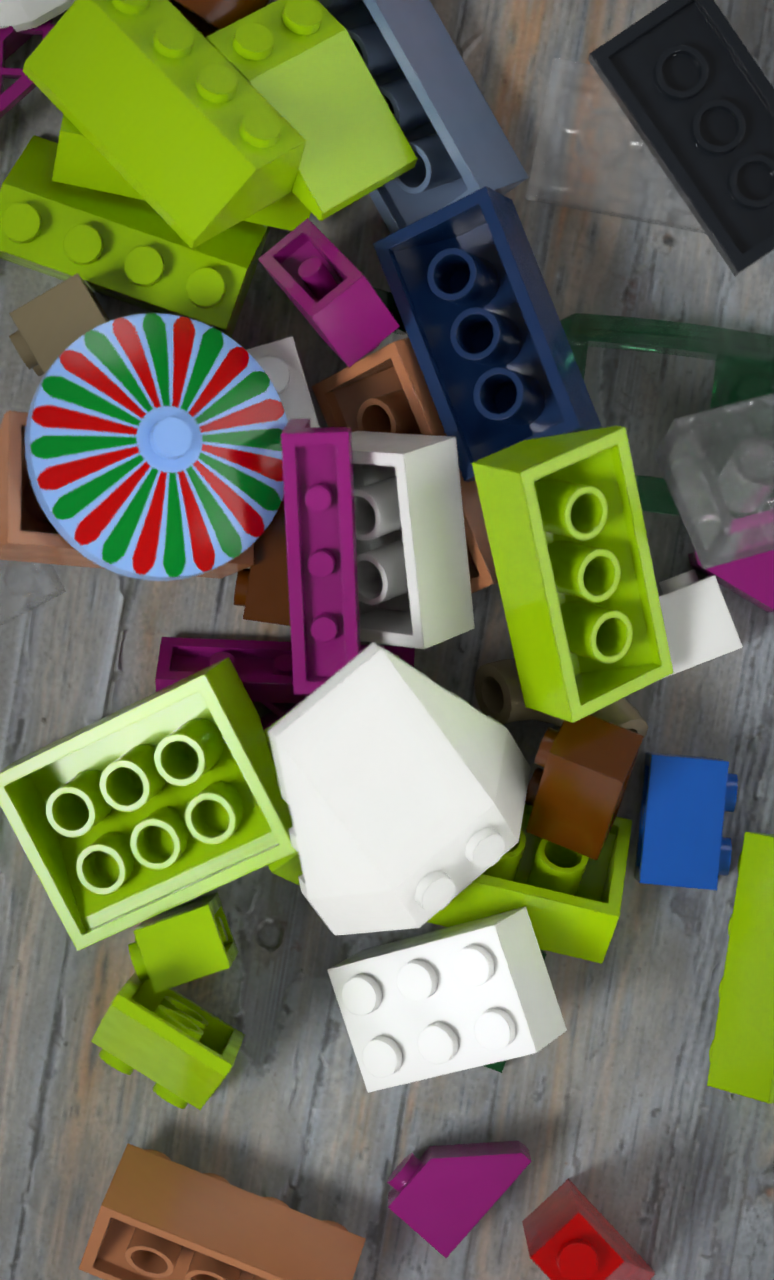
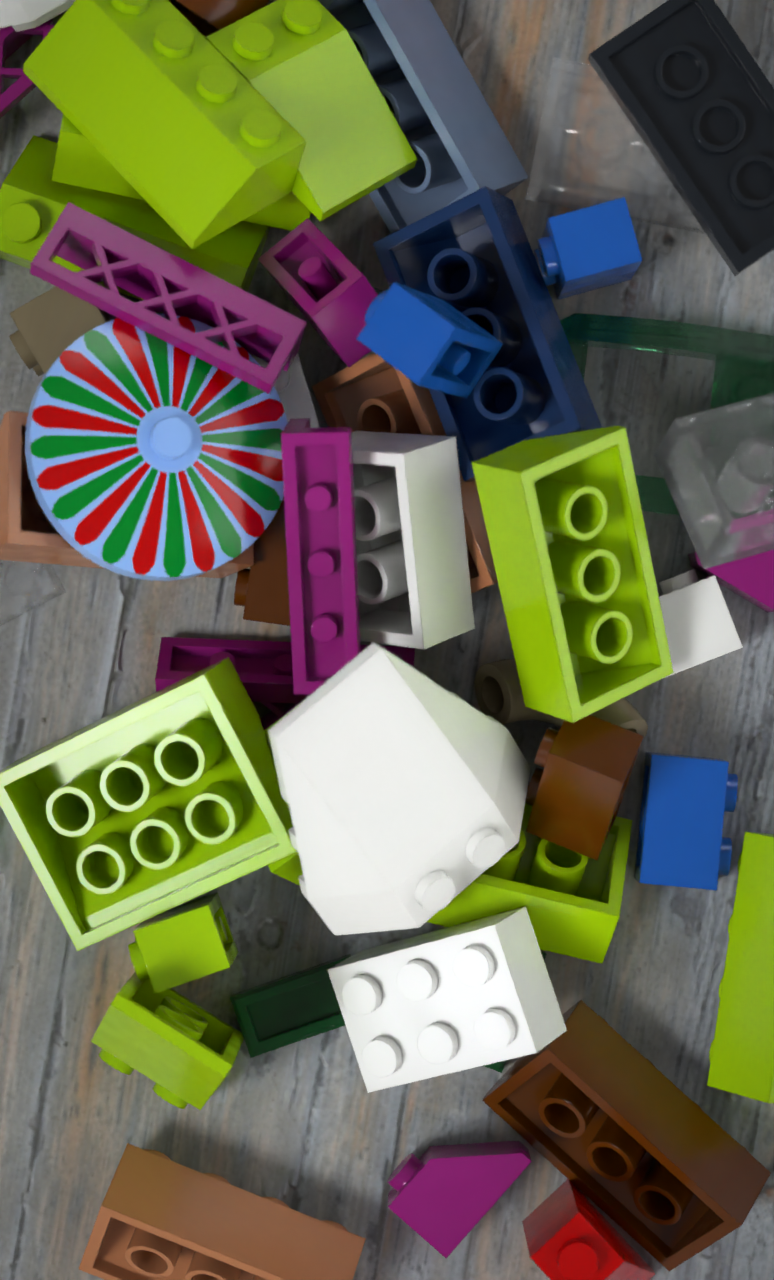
none -> magenta fence [30,202,307,394]
none -> dark green tile [230,954,351,1058]
none -> blue brick [357,282,503,399]
none -> reddish brown slope [482,1000,771,1271]
none -> blue brick [534,197,643,300]

